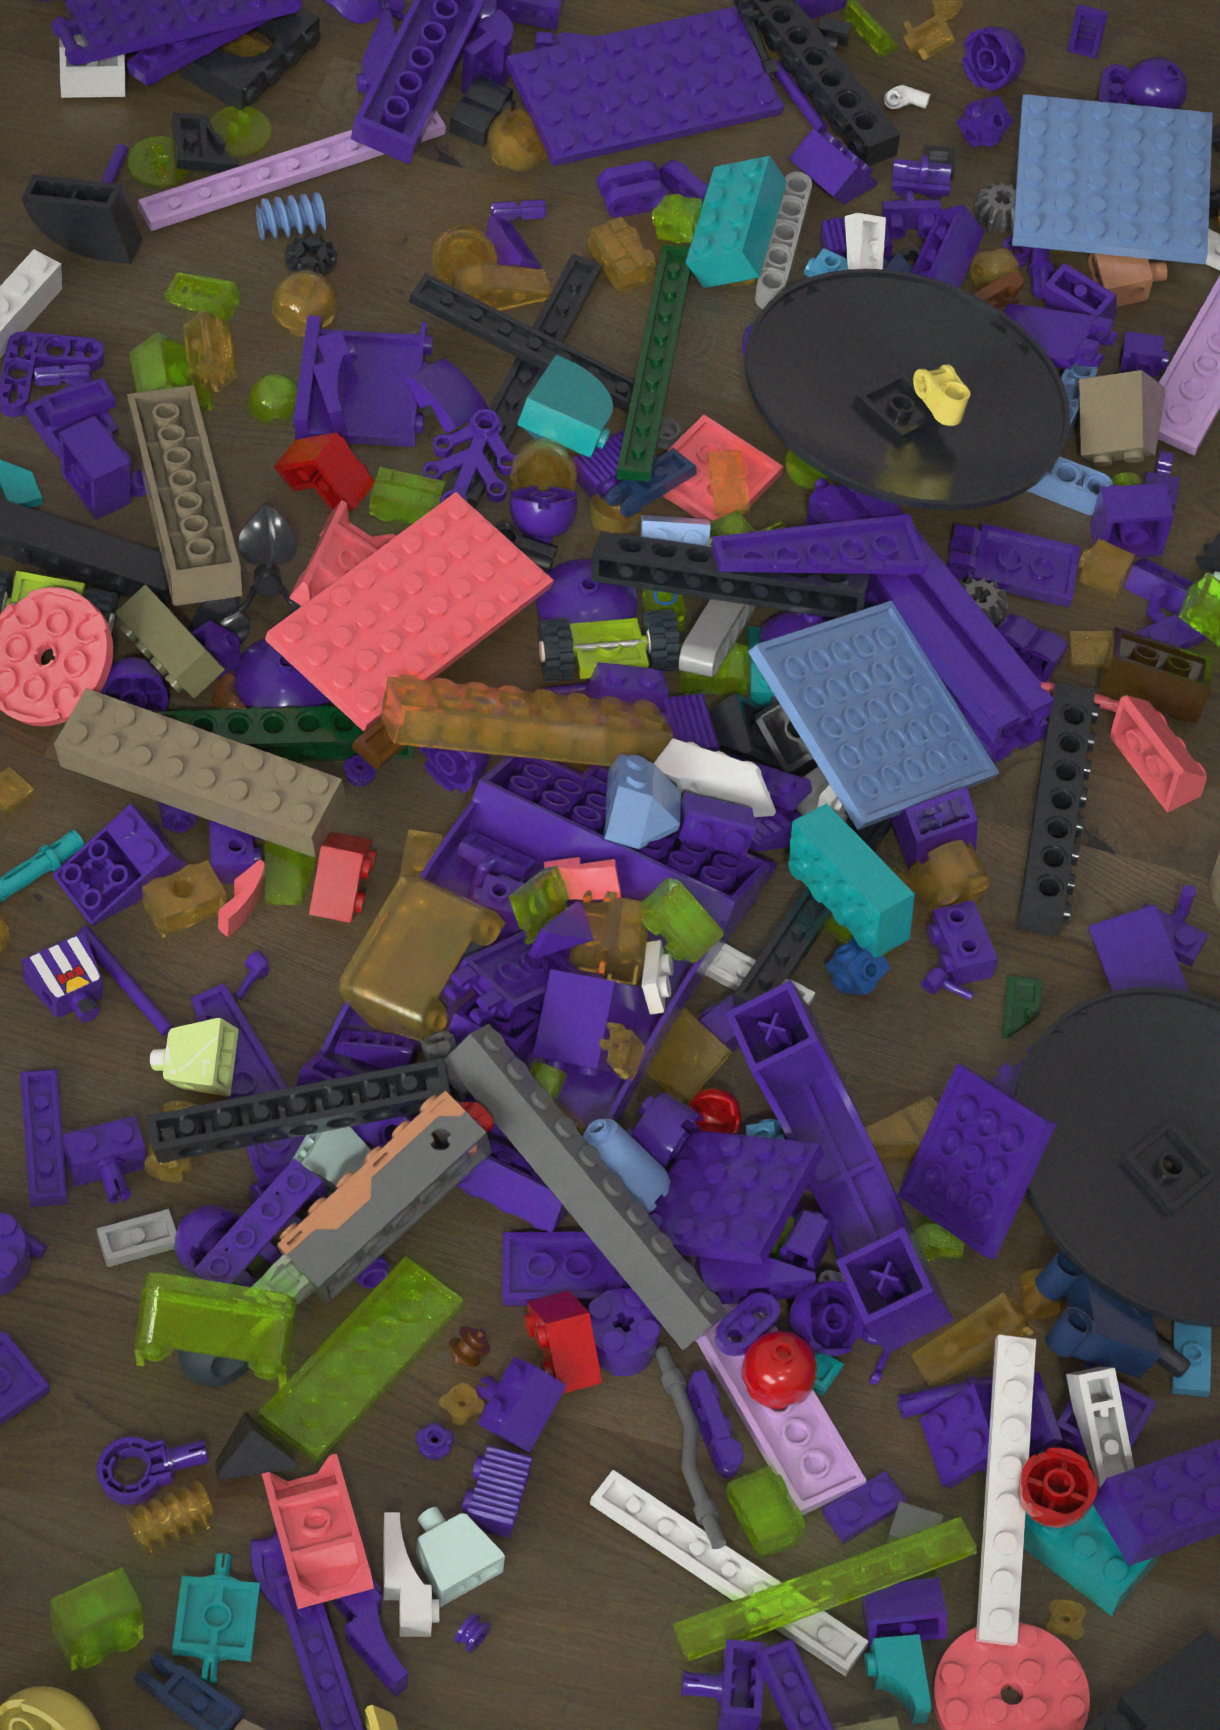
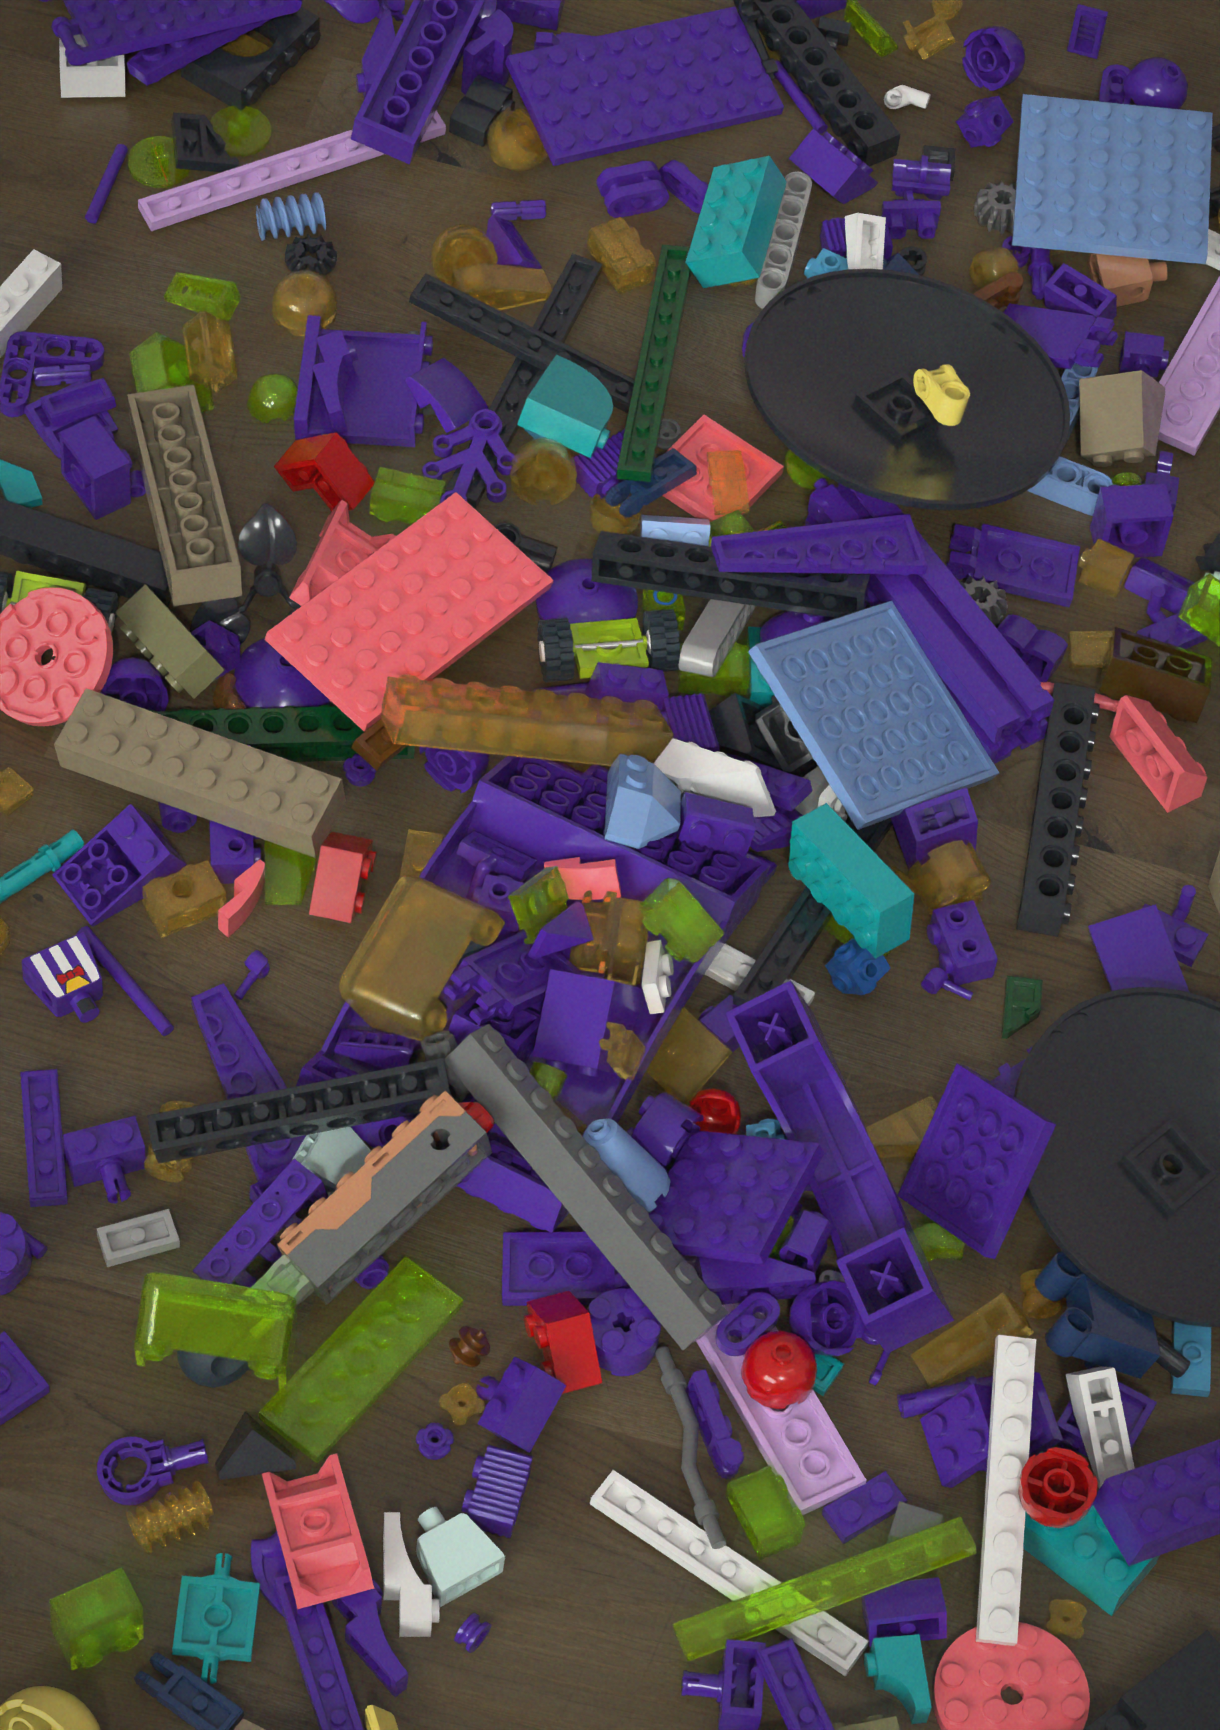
black brick [21,175,143,264] -> none
yellowish green torso [150,1018,239,1096] -> none
dark purple cylinder [174,1205,241,1278] -> none
dark purple cylinder [510,486,577,543] -> none
clear neon green brick [652,194,702,243] -> none
dark purple brick [911,204,985,288] -> none

